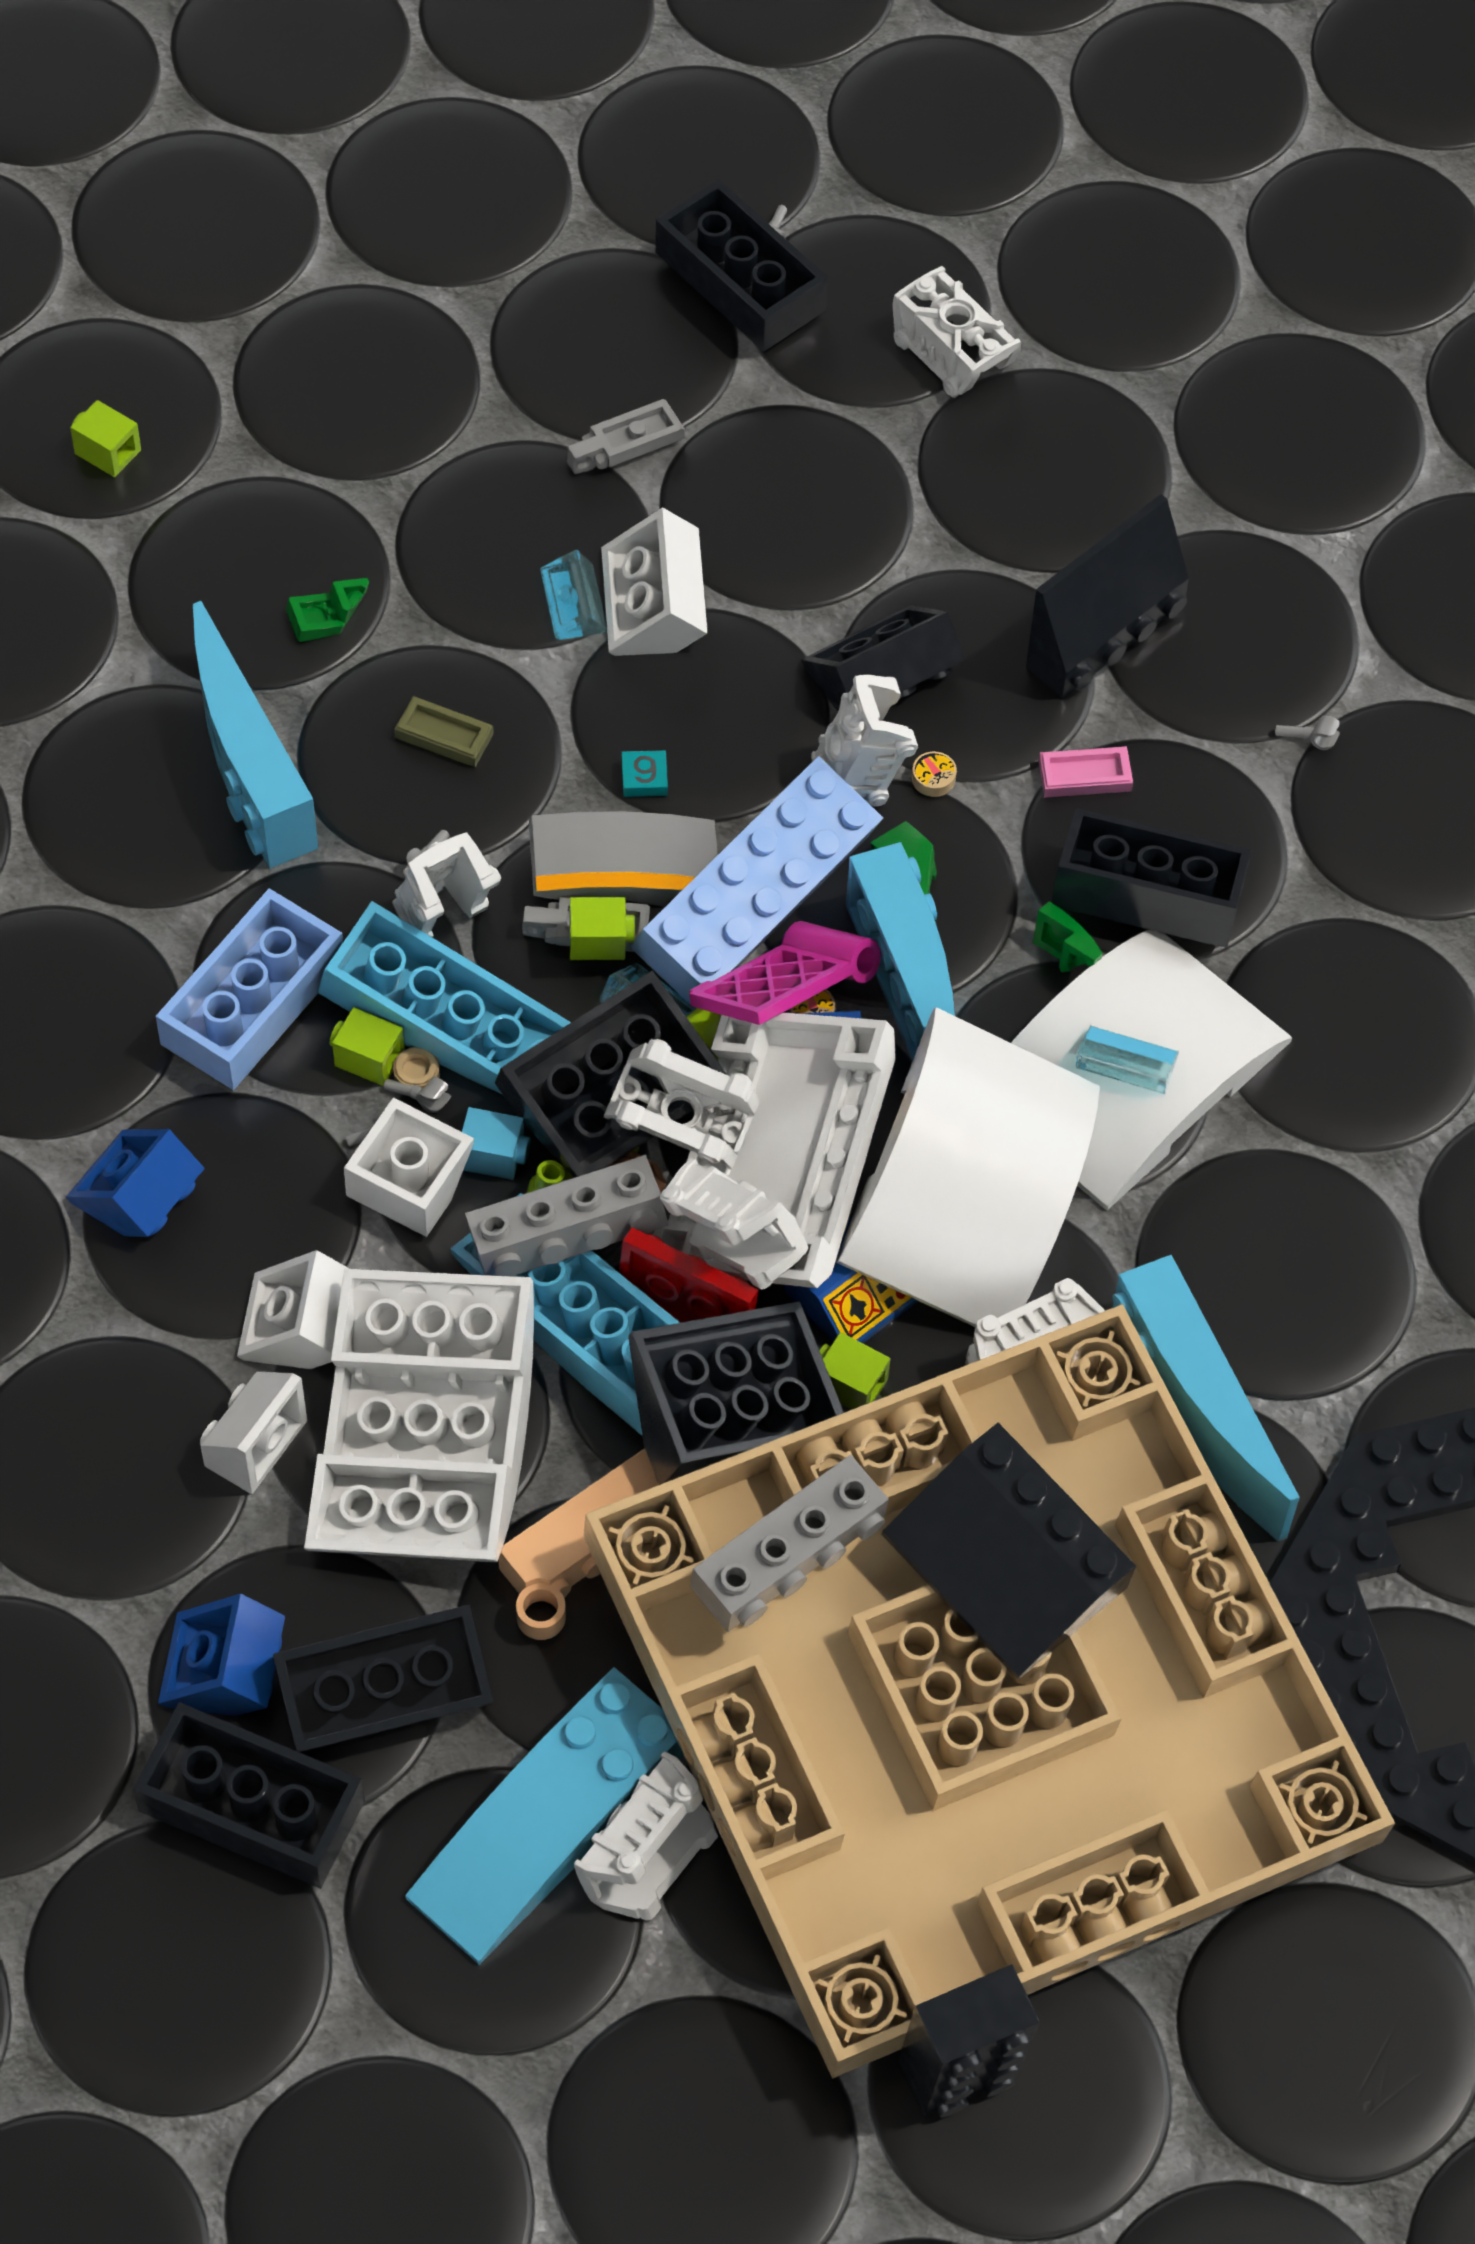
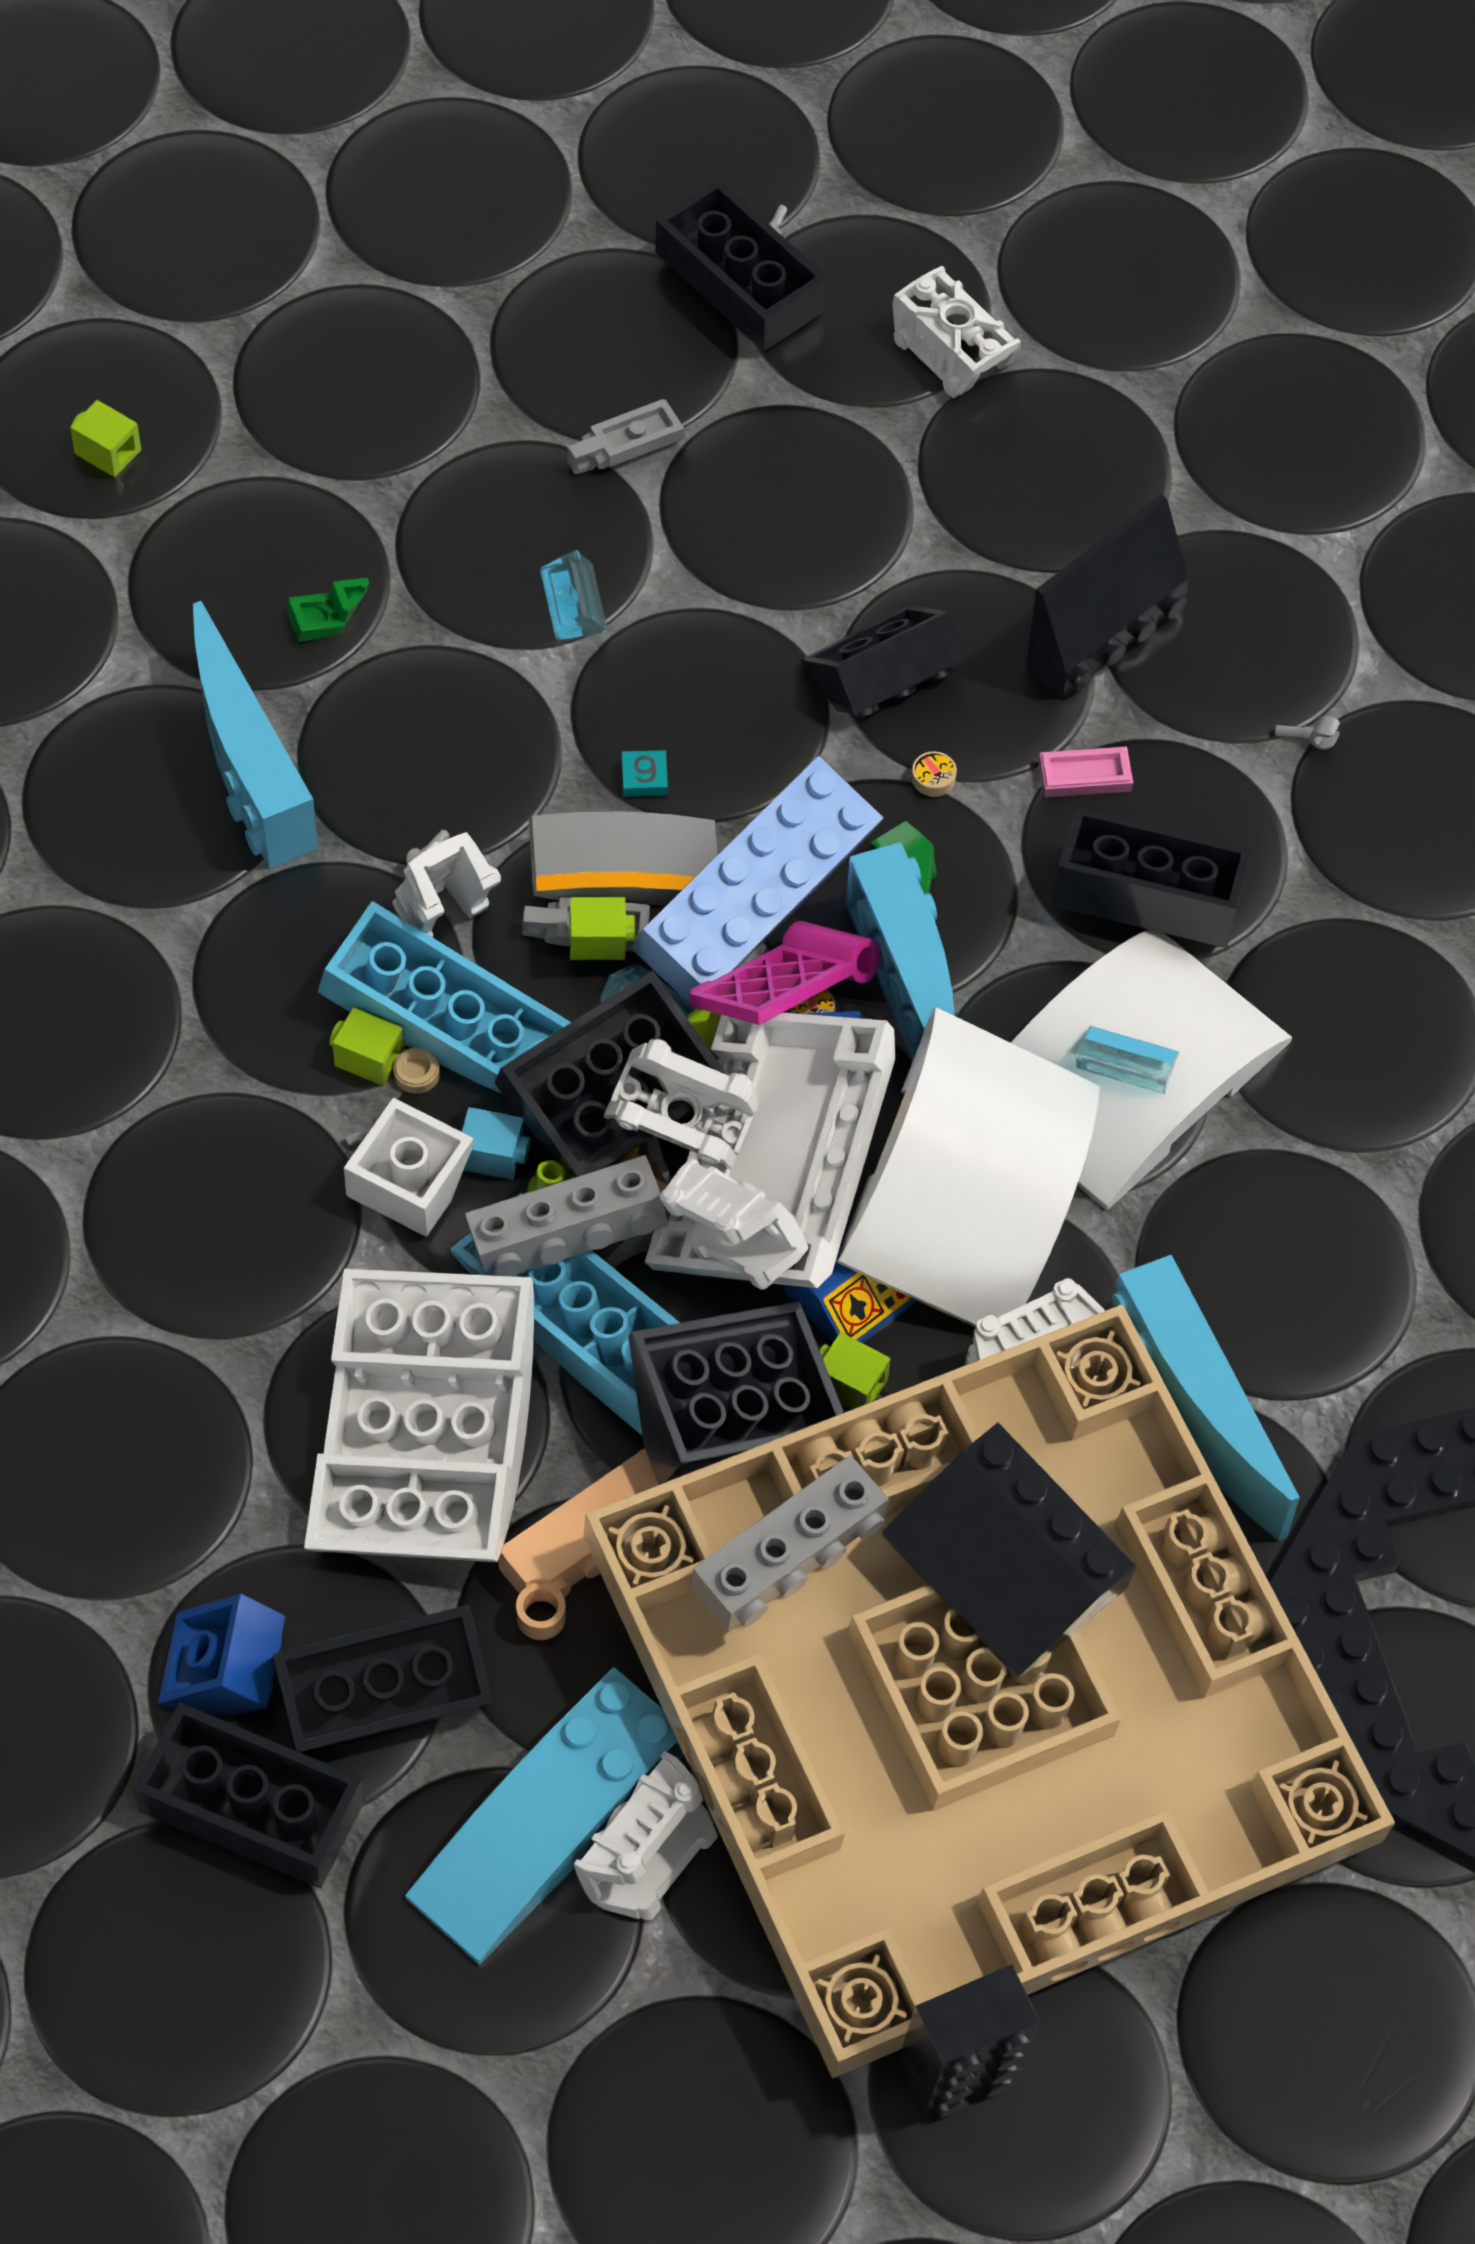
blue slope [66,1129,205,1237] -> none
light blue brick [156,888,343,1091] -> none
white slope [200,1372,307,1494] -> none
white slope [237,1250,349,1369] -> none
light grey hand [384,1077,451,1113] -> none
olive tile [394,696,494,767] -> none
white slope [601,507,707,656] -> none
red plate [619,1227,759,1323] -> none
white piece [811,675,918,807] -> none
green slope [1033,901,1103,973] -> none

